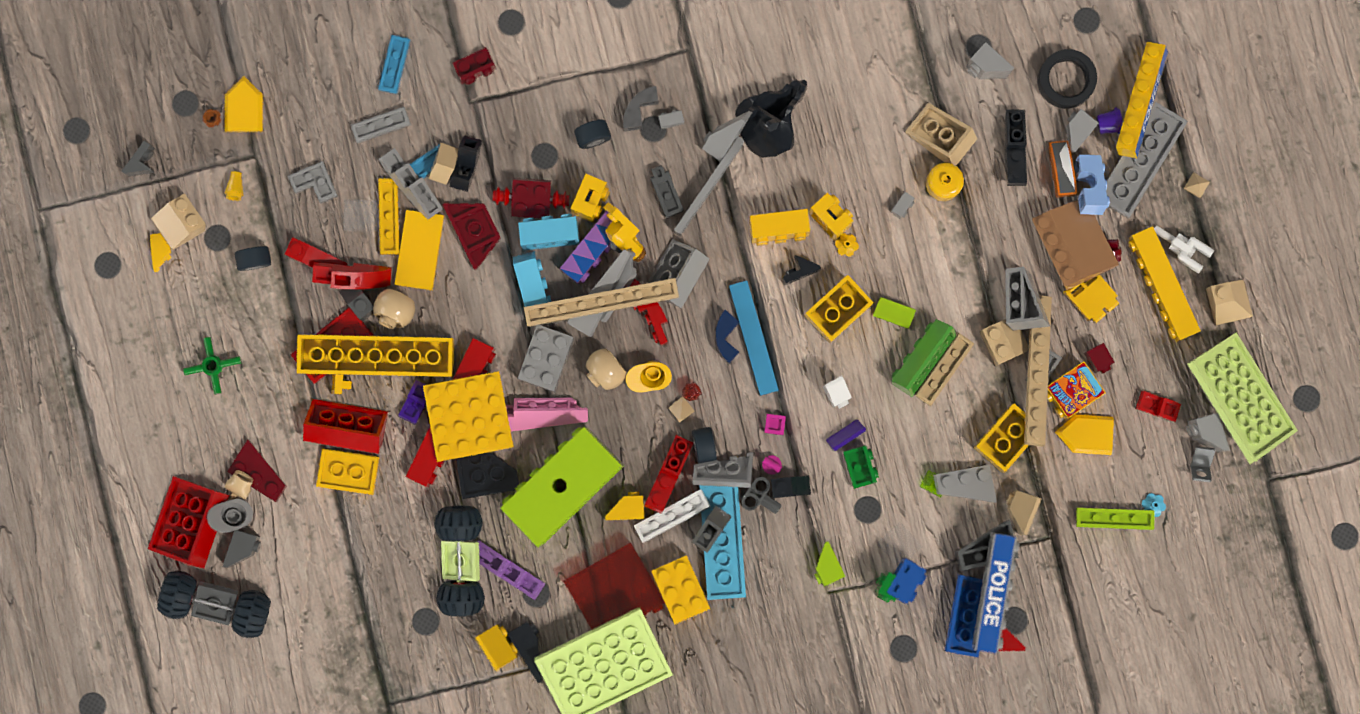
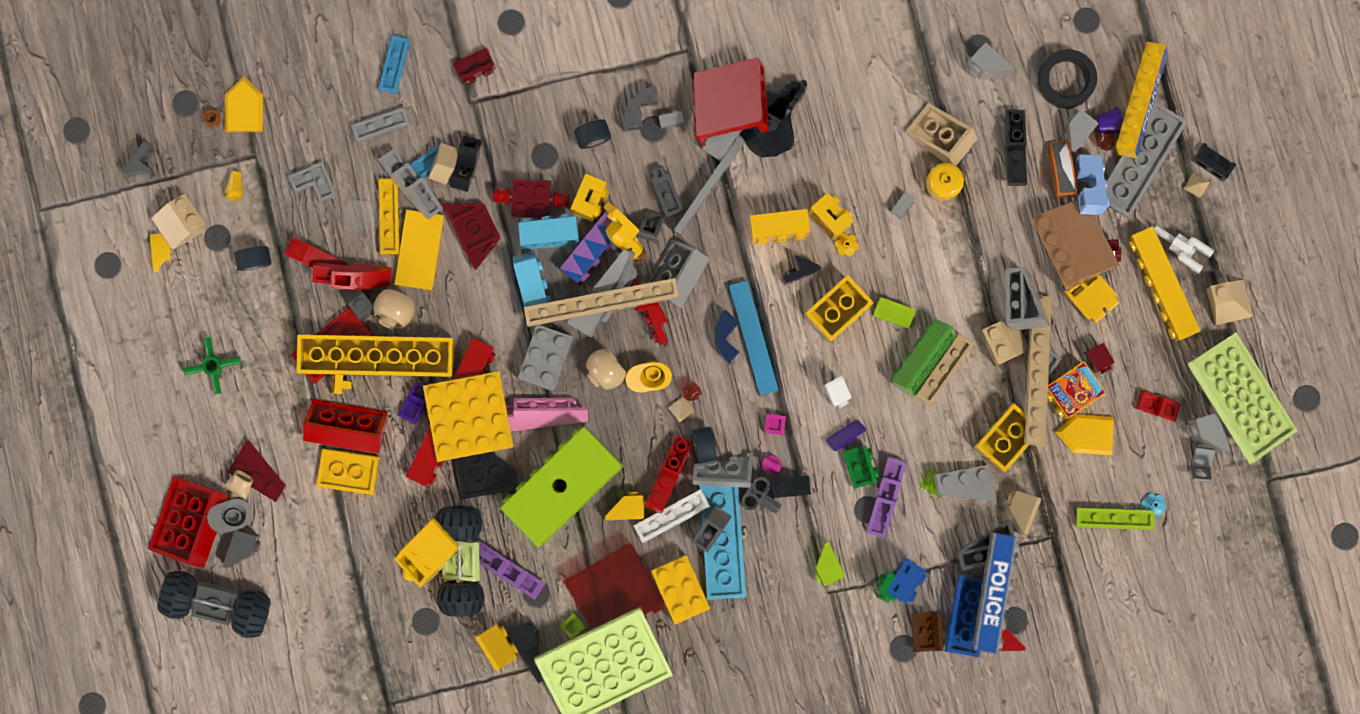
none -> yellow slope [394,519,460,588]
none -> lime tile [560,613,587,639]
none -> dark grey slope [638,209,665,243]
none -> red panel [692,57,769,146]
none -> medium lavender slope [866,456,907,538]
none -> reddish brown bracket [911,612,944,652]
none -> clear red plate [1096,133,1116,151]
none -> black hinge [1191,143,1236,182]

